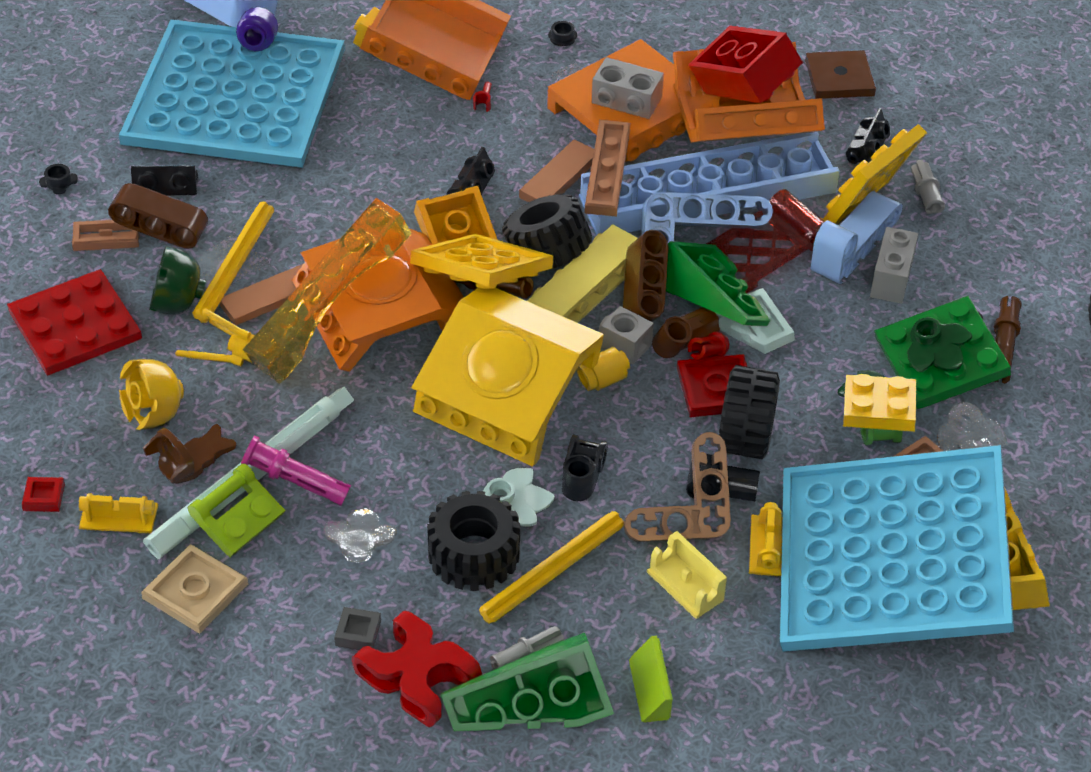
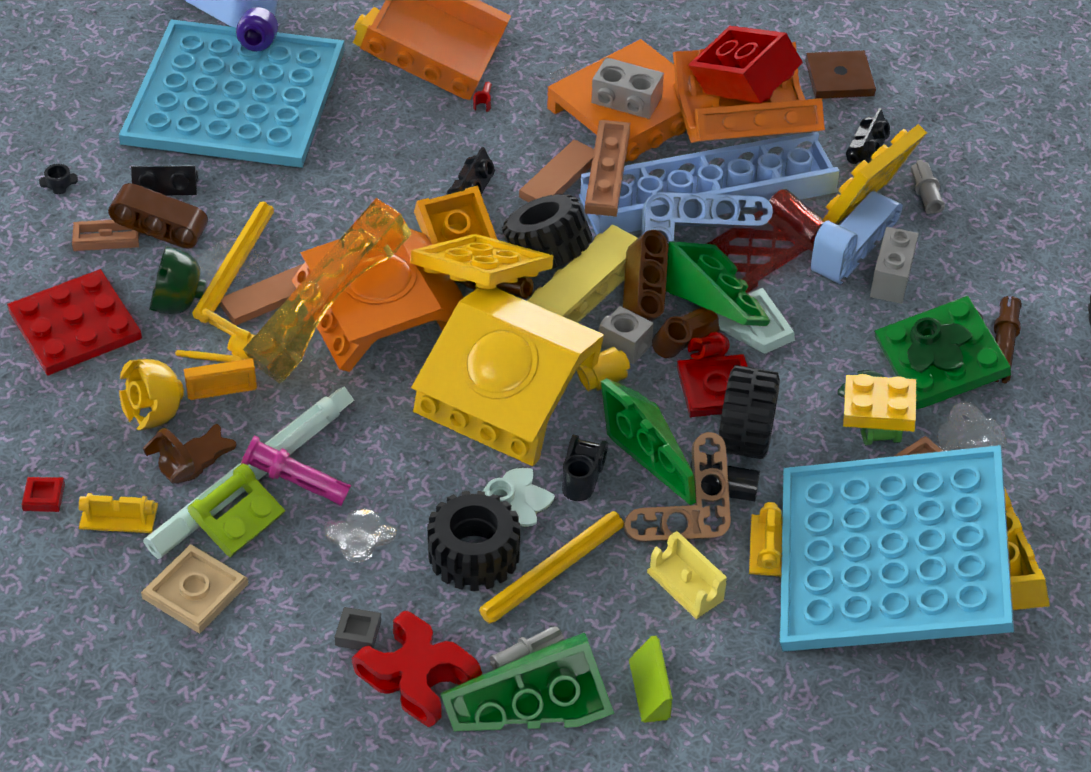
black plate [548,21,577,46] -> none
none -> light orange tile [184,358,257,400]
none -> green wedge [601,378,696,506]

